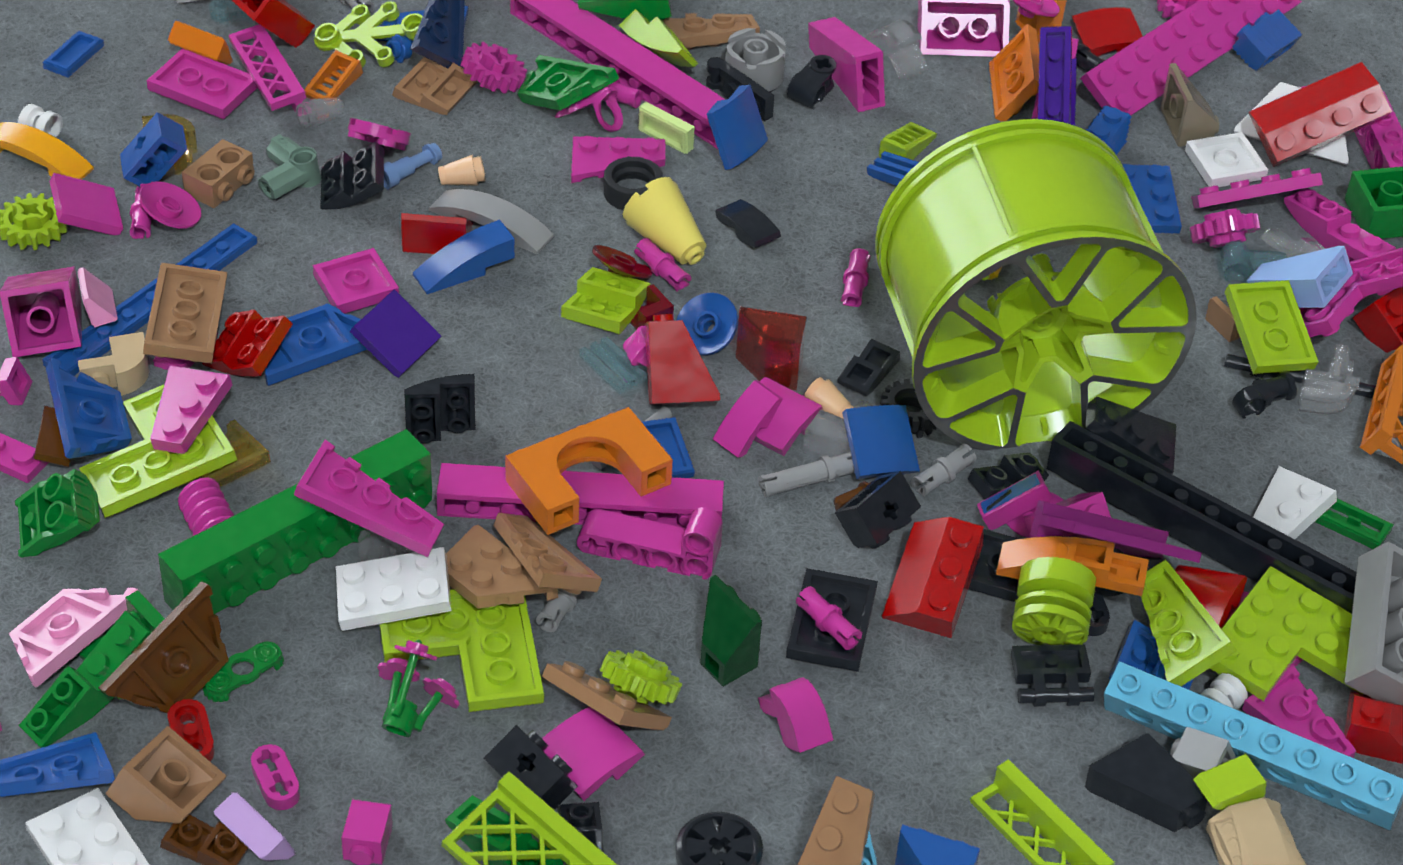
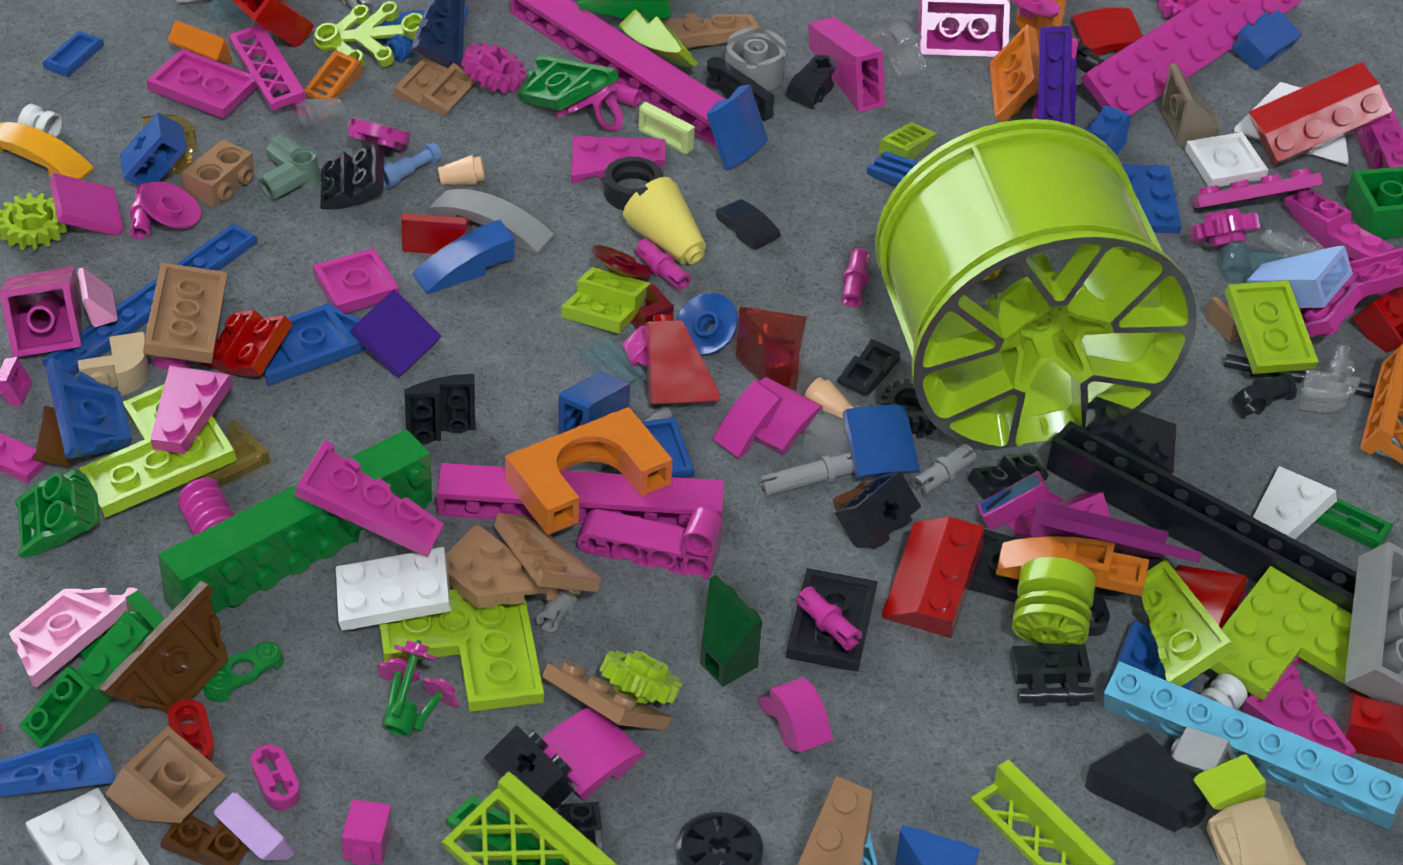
none -> blue slope [558,371,630,435]

